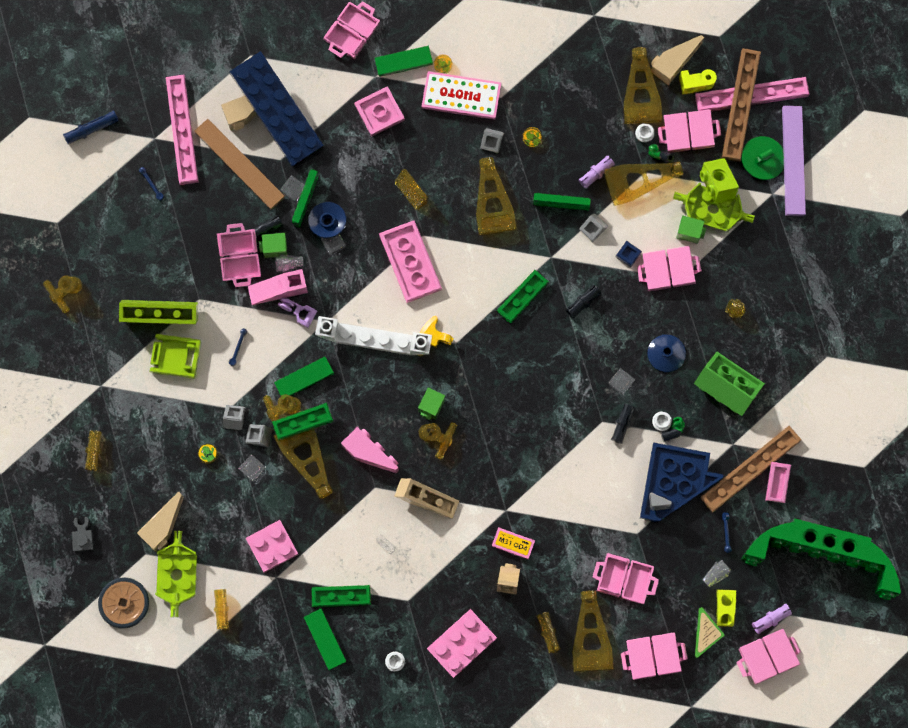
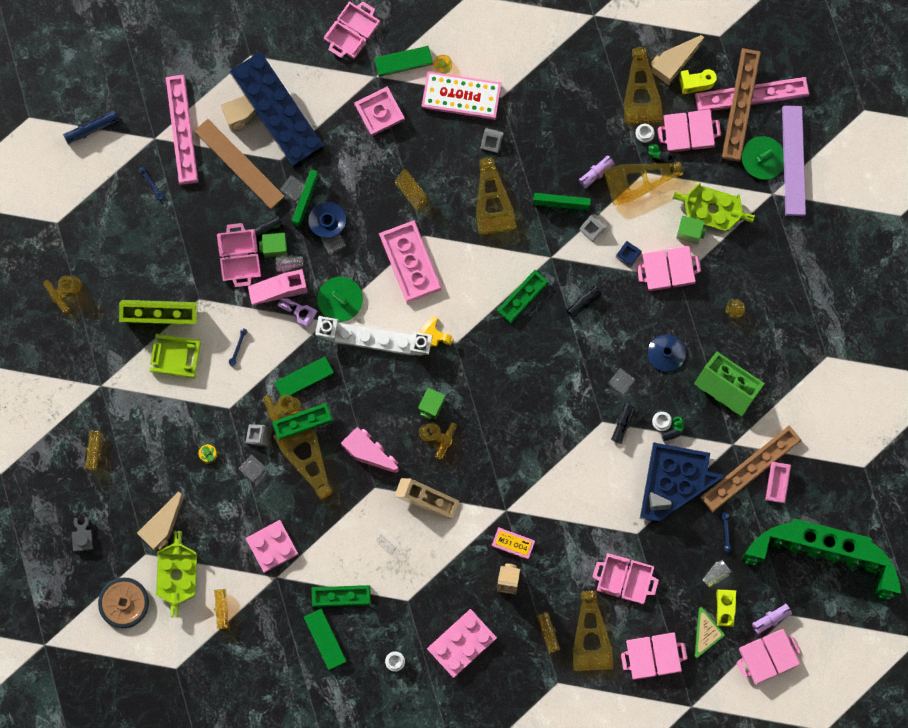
light grey slope [223,405,245,430] -> none
clear yellow tile [523,127,542,147] -> none
lime brick [700,158,739,203] -> none
none -> green shield [317,277,363,322]

